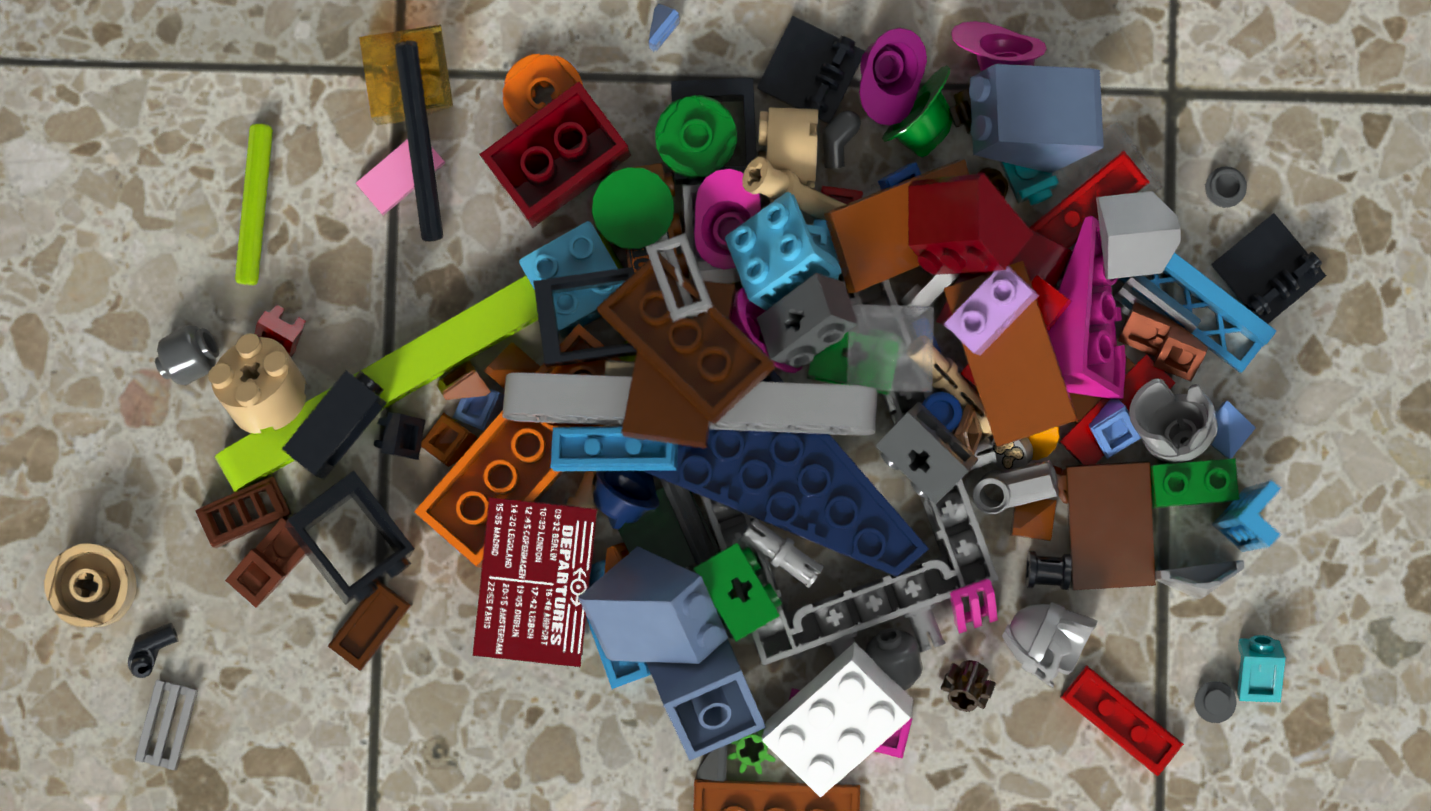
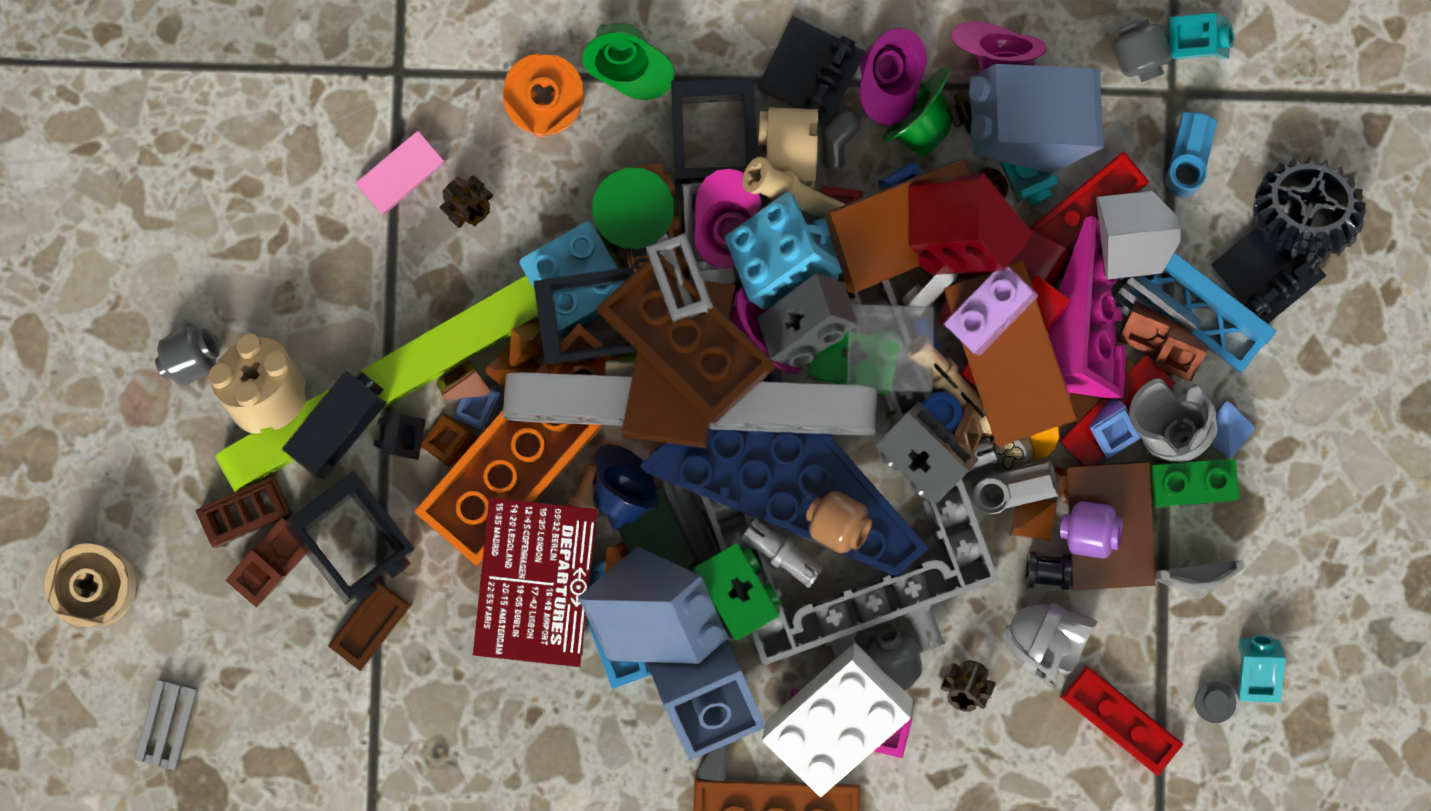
black arm [127,623,179,678] -> none
lime axle [235,124,273,285] -> none
tile [254,305,306,357] -> none
clear yellow slope [359,24,454,125] -> none
black axle [395,41,443,242] -> none
dark red slope [479,81,631,228] -> none
dark azure tile [551,426,678,471] -> none
medium blue slope [648,4,680,52] -> none
green tile [655,95,737,178] -> none
bright green gear [727,729,776,774] -> none
dark pink tile [950,579,998,634] -> none
dark grey plate [1205,167,1247,208] -> none
dark azure fence [1212,480,1281,552] -> none
none -> dark brown gear [440,175,493,228]
none -> dark orange slope [509,319,544,366]
none -> green piece [582,23,675,100]
none -> medium nougat head [806,491,872,553]
none -> medium lavender head [1060,501,1123,558]
none -> dark grey head [1112,19,1172,82]
none -> dark azure piece [1165,112,1217,198]
none -> teal bracket [1169,13,1235,60]
none -> black gear [1253,156,1366,263]

